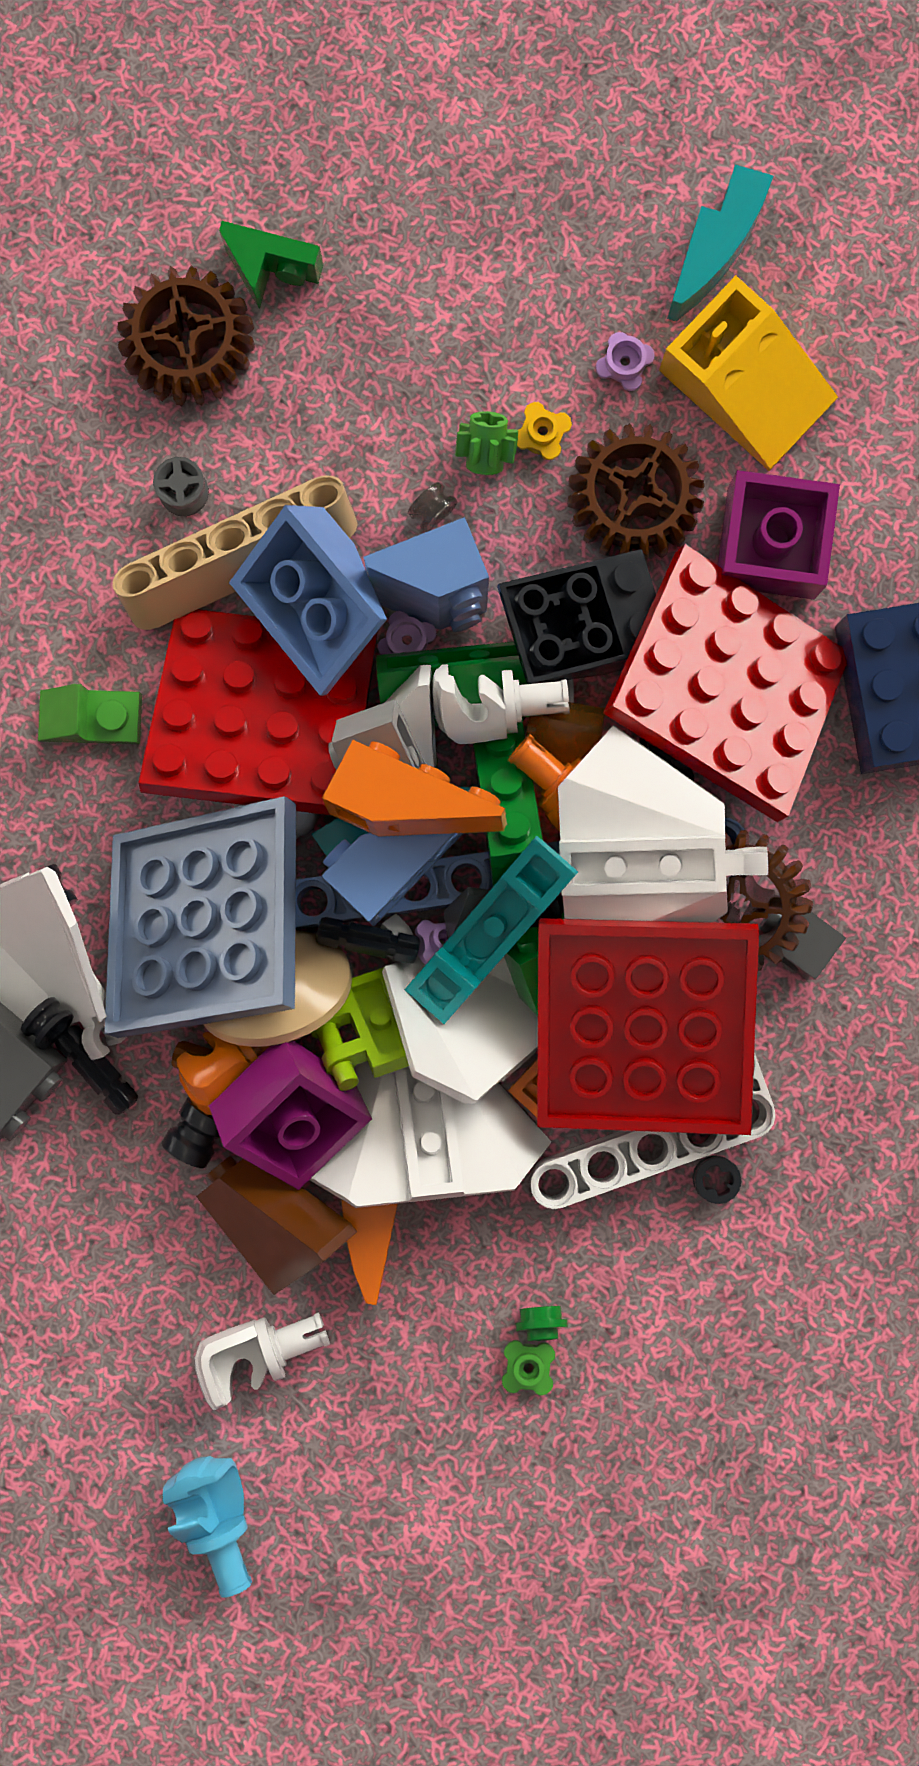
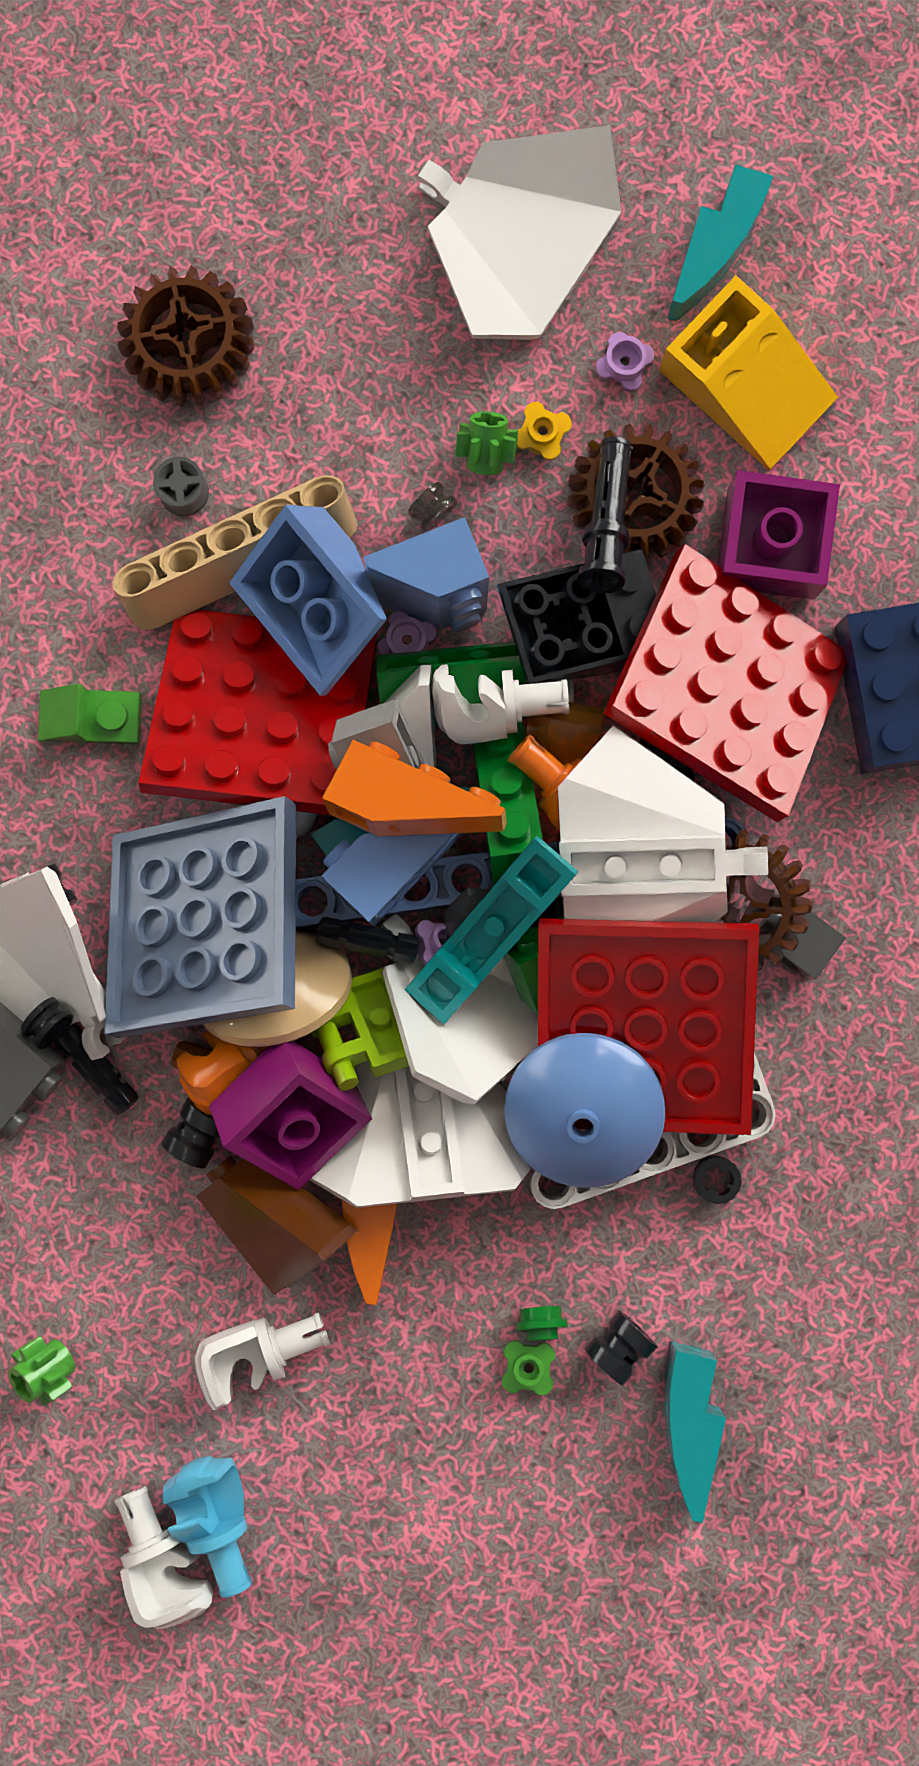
green slope [219,221,323,309] -> none
none -> bright green gear [8,1336,75,1406]
none -> white piece [114,1486,214,1629]
none -> white panel [418,125,622,340]
none -> medium blue dish [504,1033,665,1187]
none -> black pin [577,437,633,593]
none -> black wheel [584,1310,658,1386]
none -> teal slope [664,1341,726,1523]

